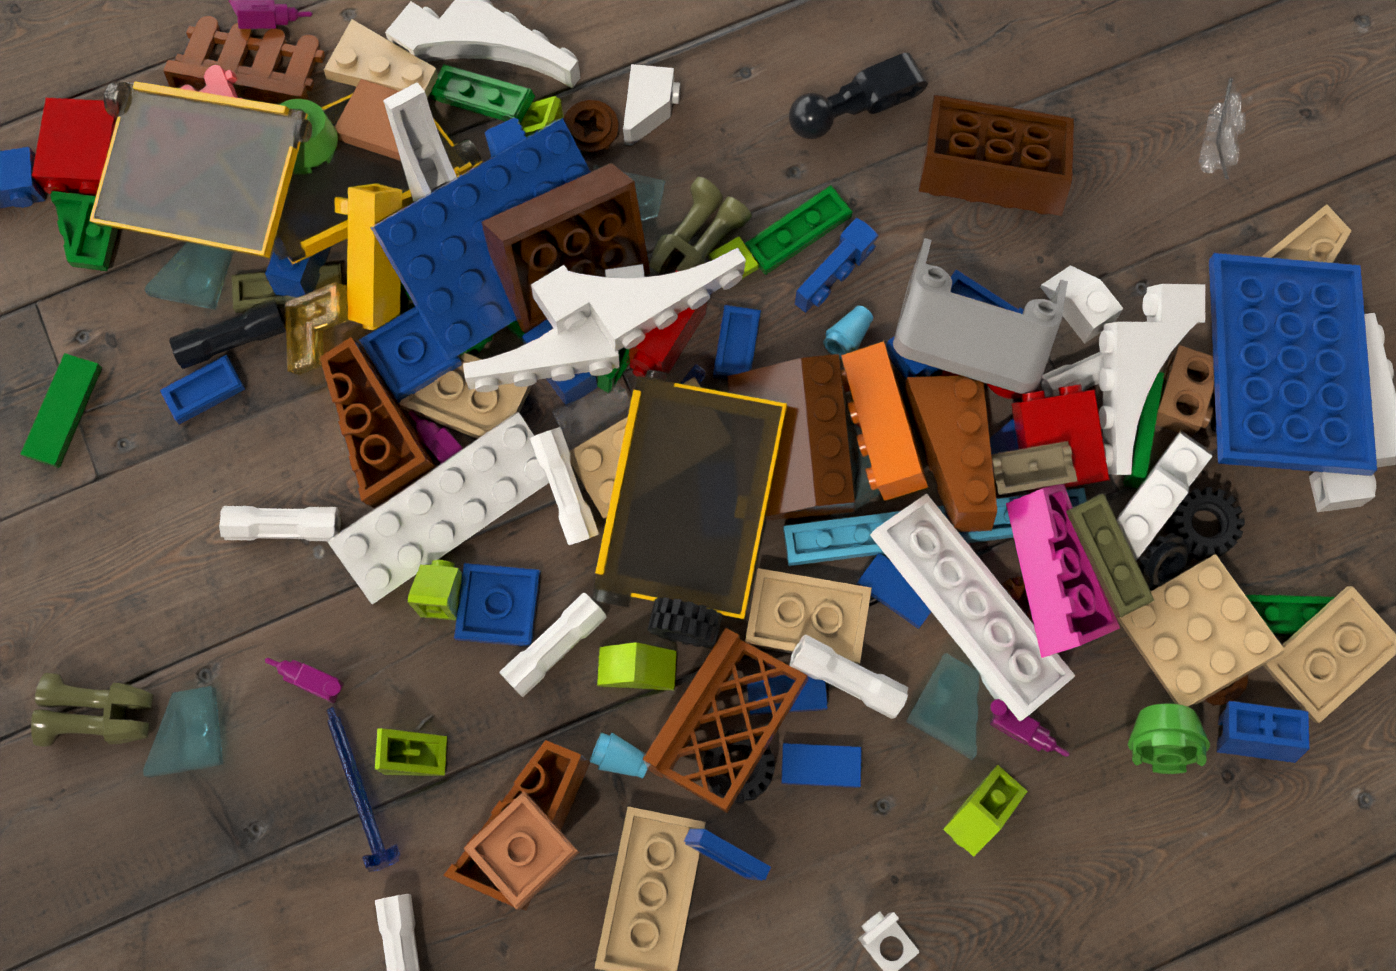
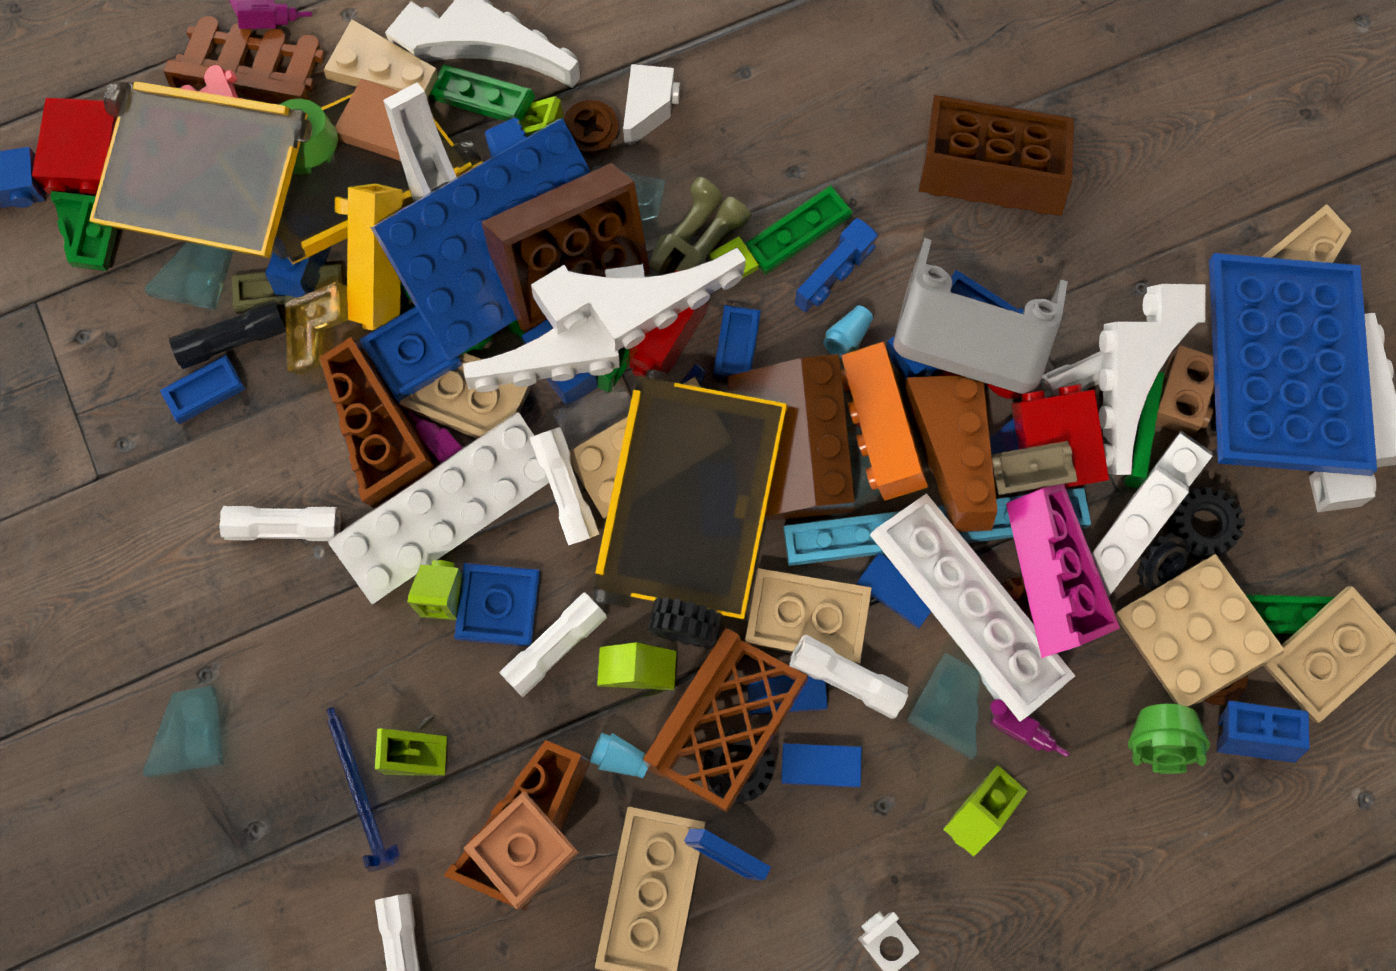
green tile [20,353,102,468] -> none
olive piece [31,673,154,747] -> none
magenta piece [265,658,344,703] -> none
black beam [789,53,928,139] -> none
white slope [1040,266,1123,344] -> none
olive tile [1066,494,1155,617] -> none
clear hinge [1198,78,1246,179] -> none

